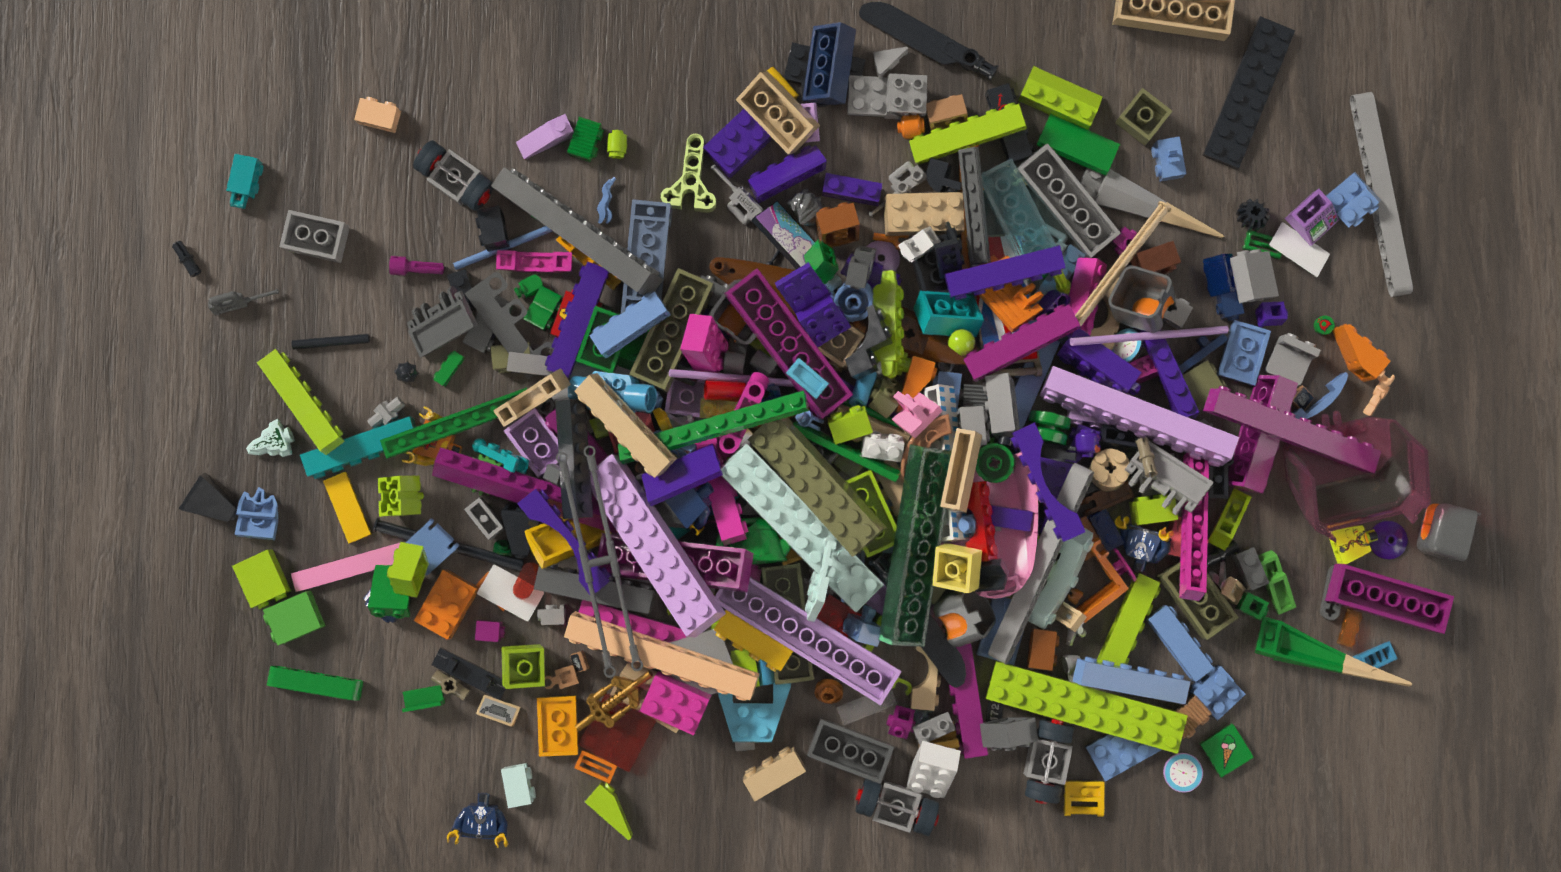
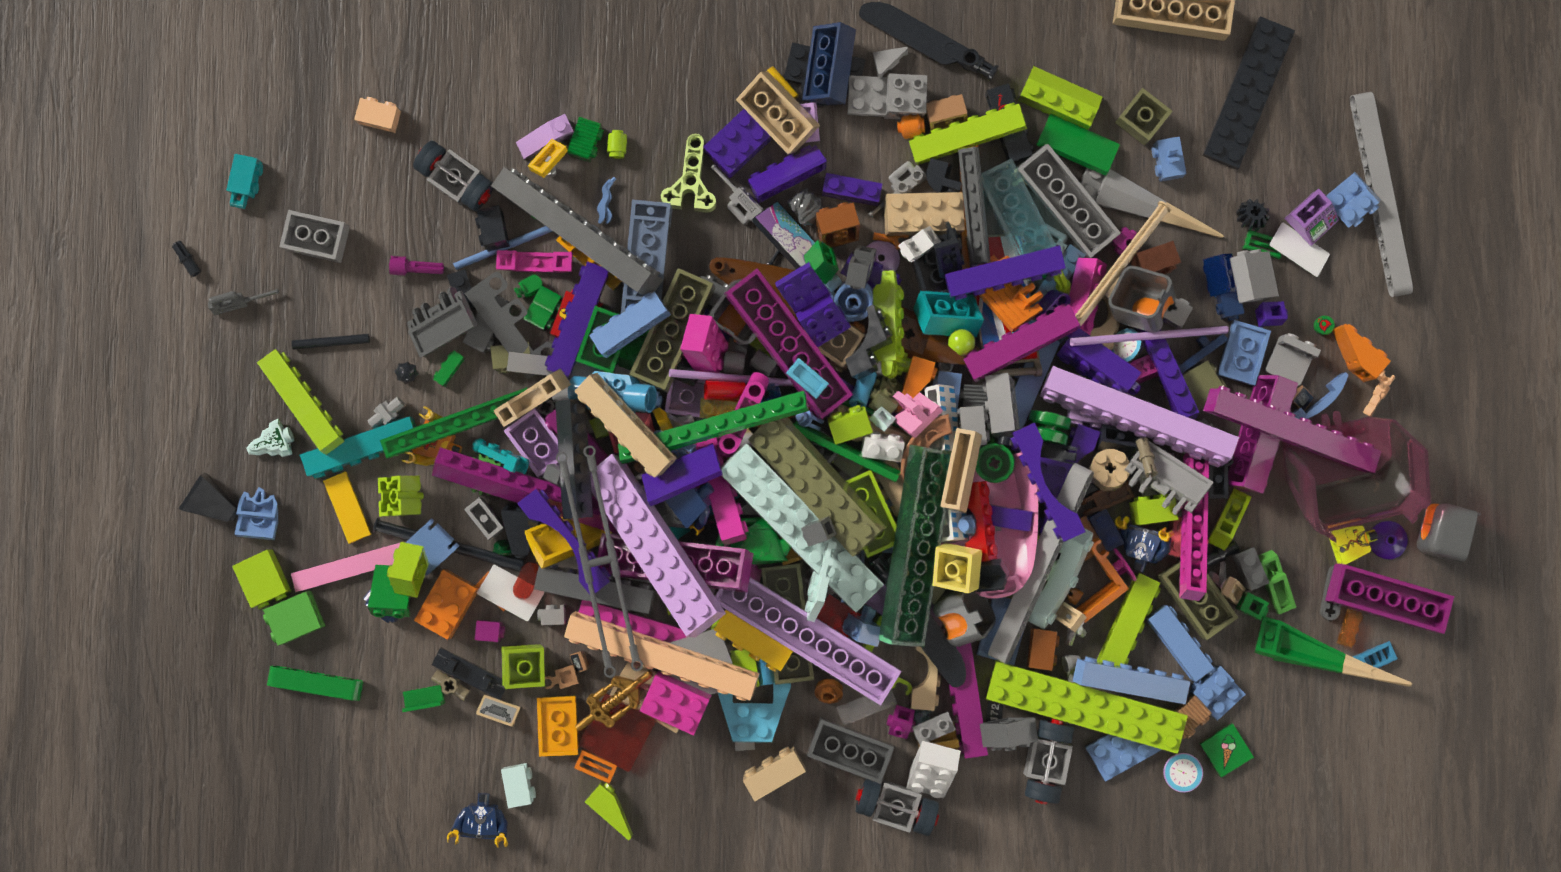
yellow plate [1064,781,1104,817] -> none
dark purple head [1075,430,1101,457] -> none
none -> yellow piece [528,139,568,178]
none -> dark grey brick [801,516,837,547]
none -> light aqua plate [869,406,896,431]

